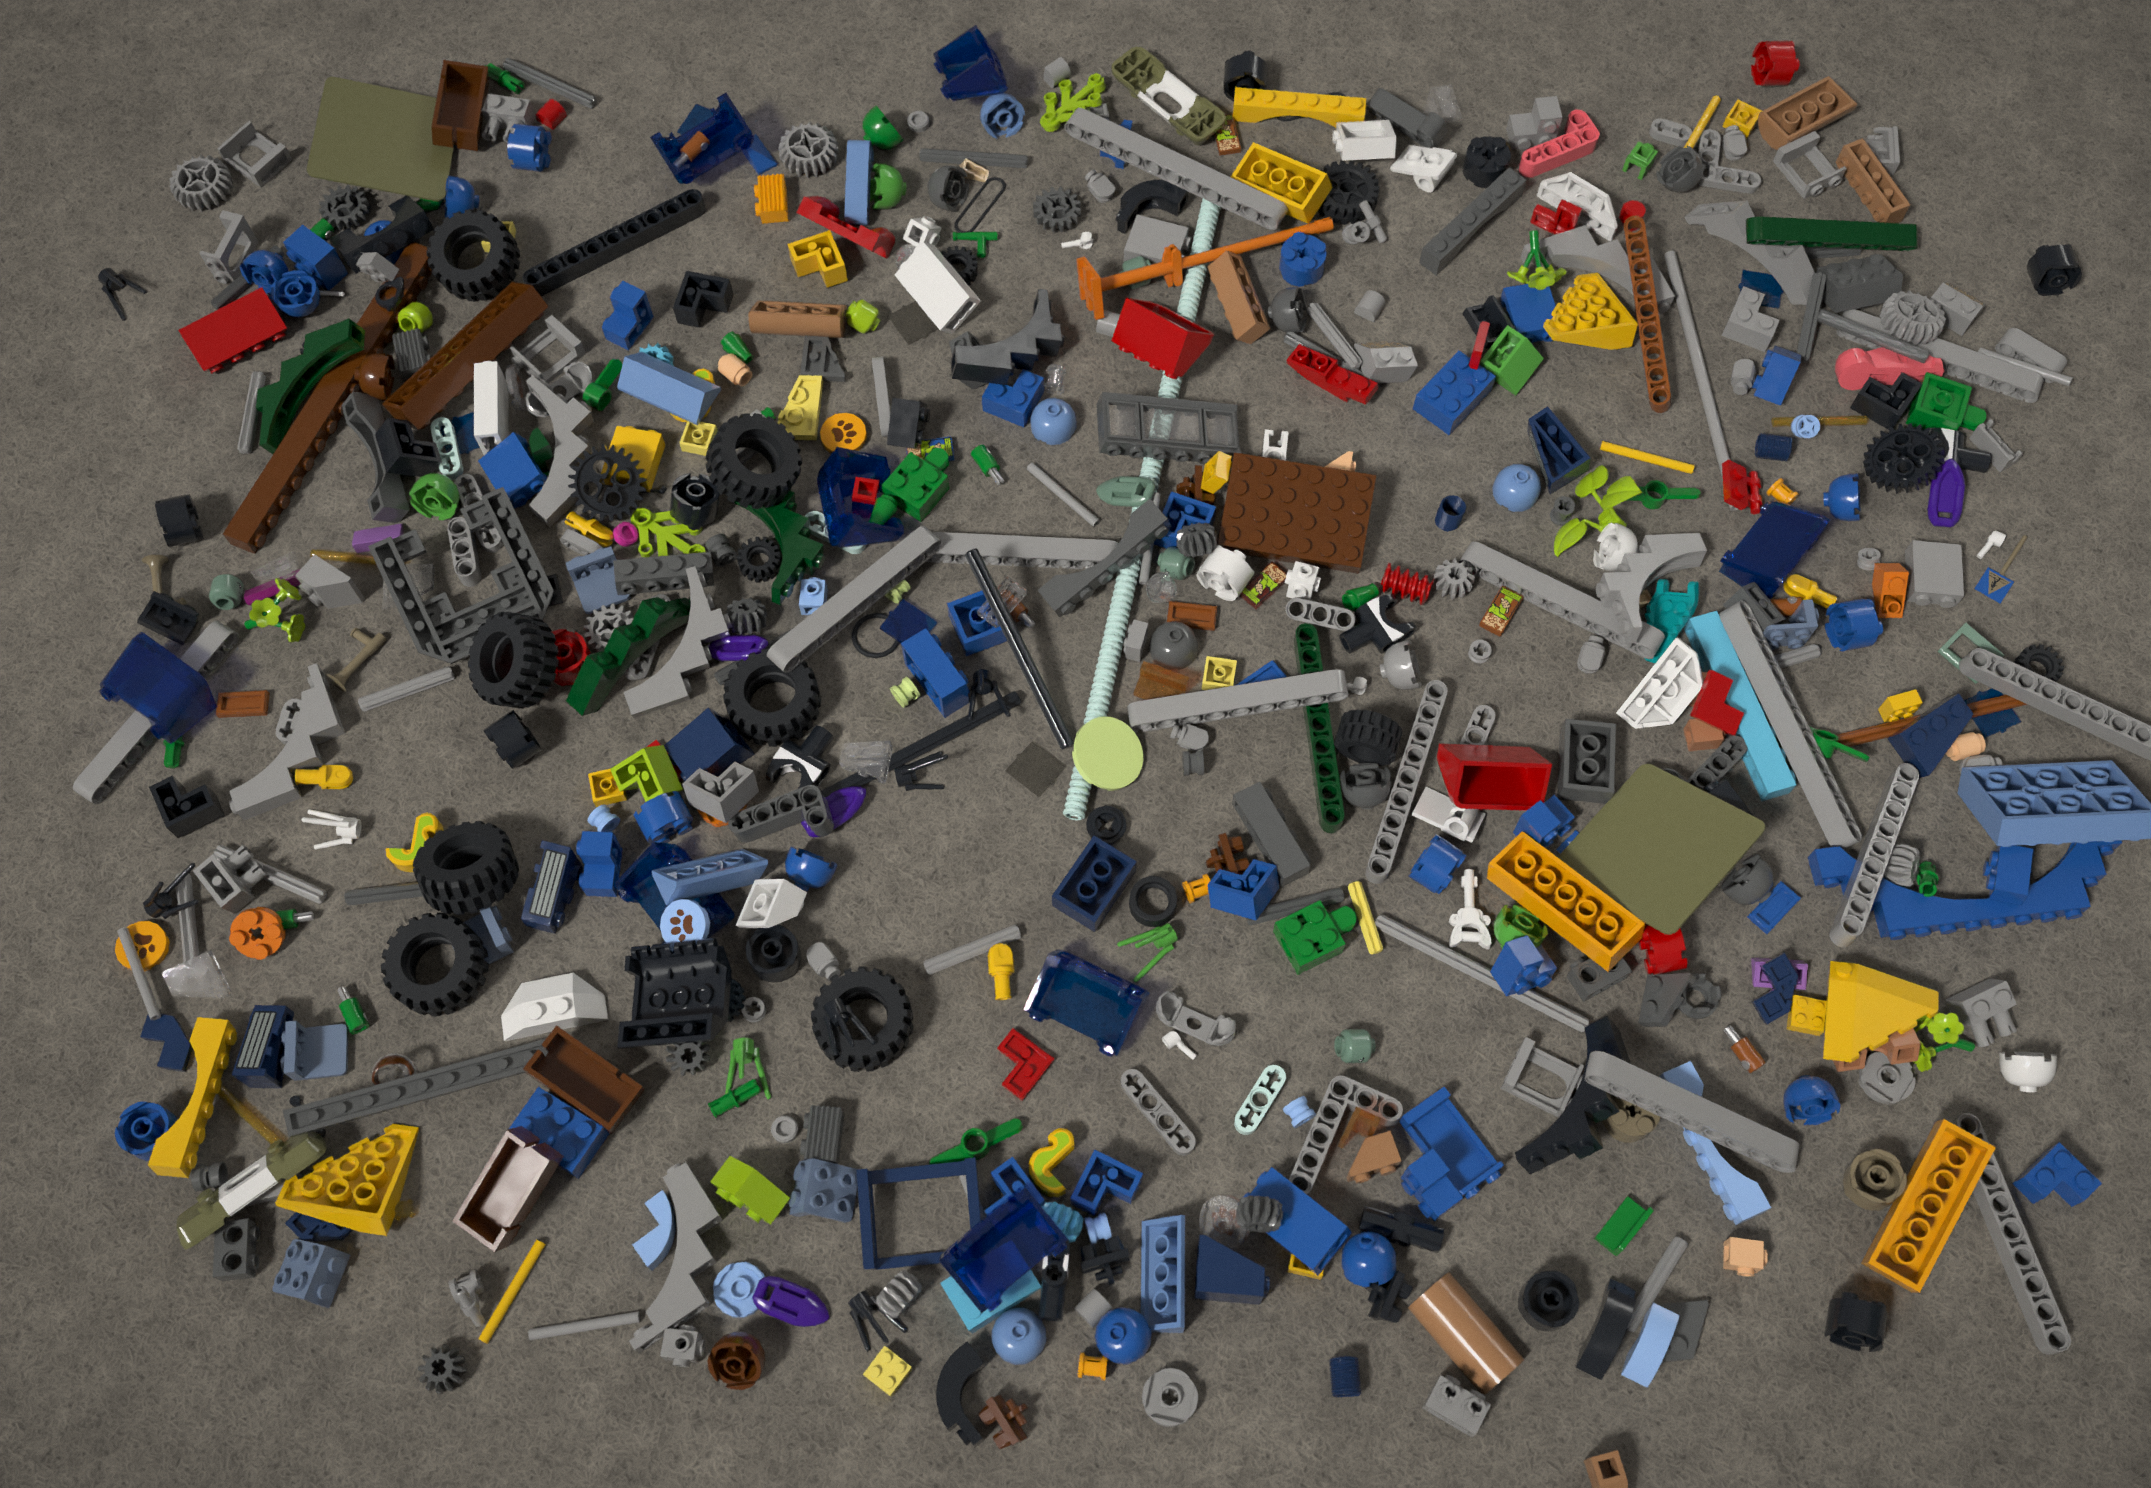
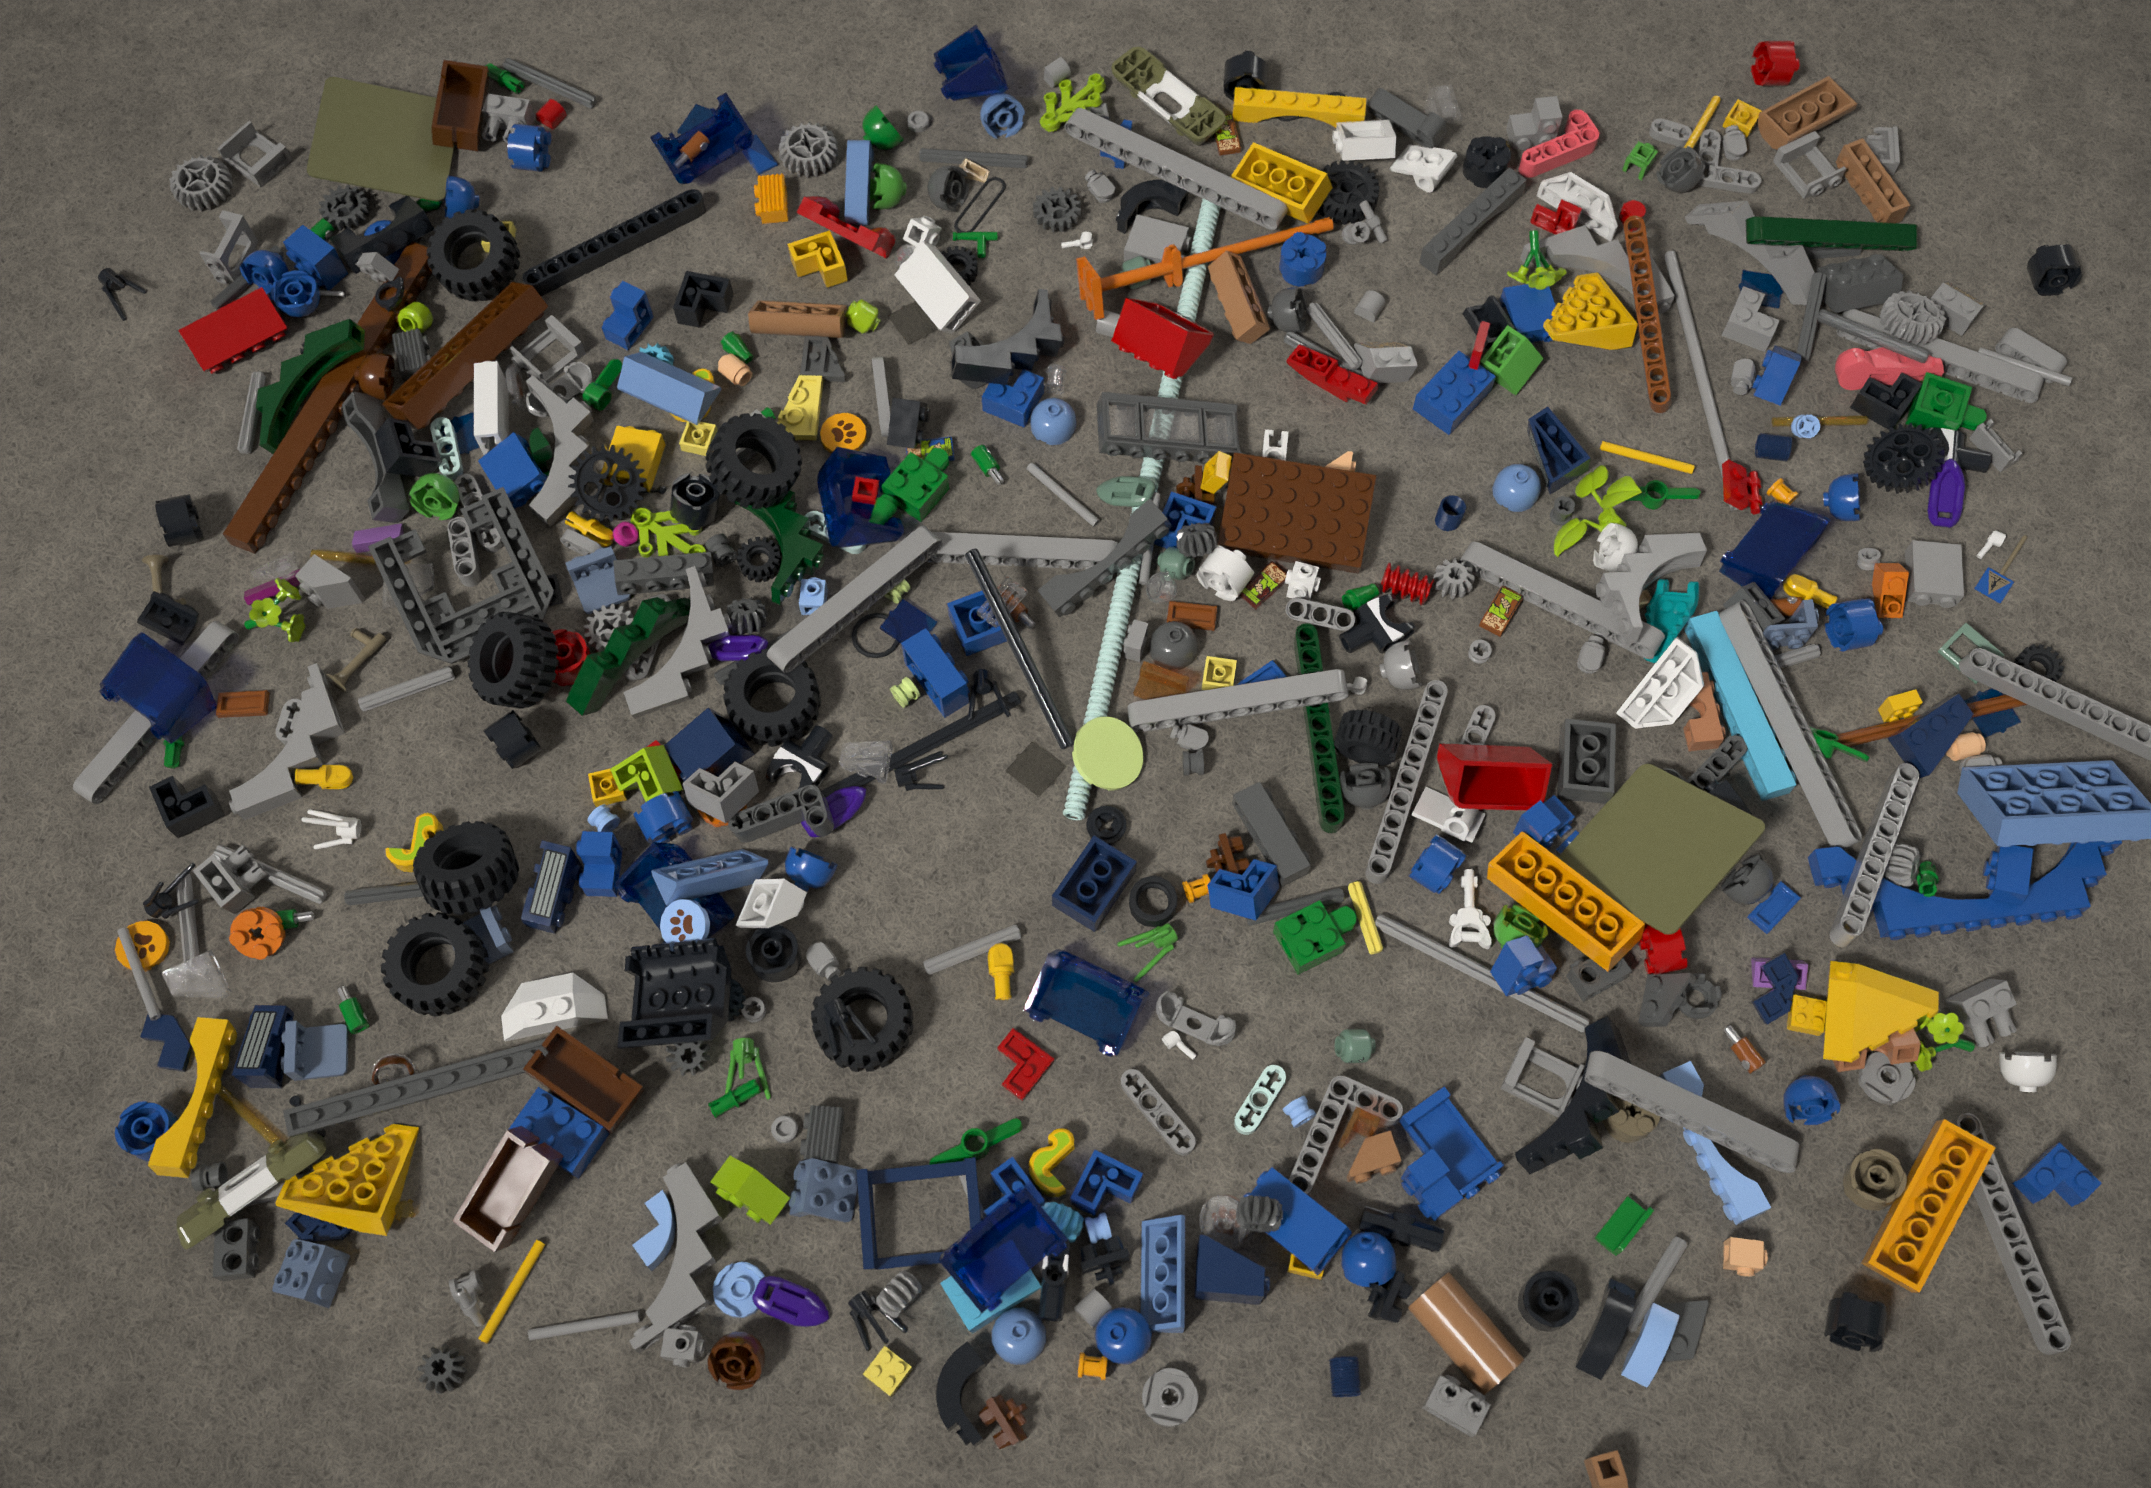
sand green head [209,574,244,610] -> none
red tile [1690,670,1744,736] -> none

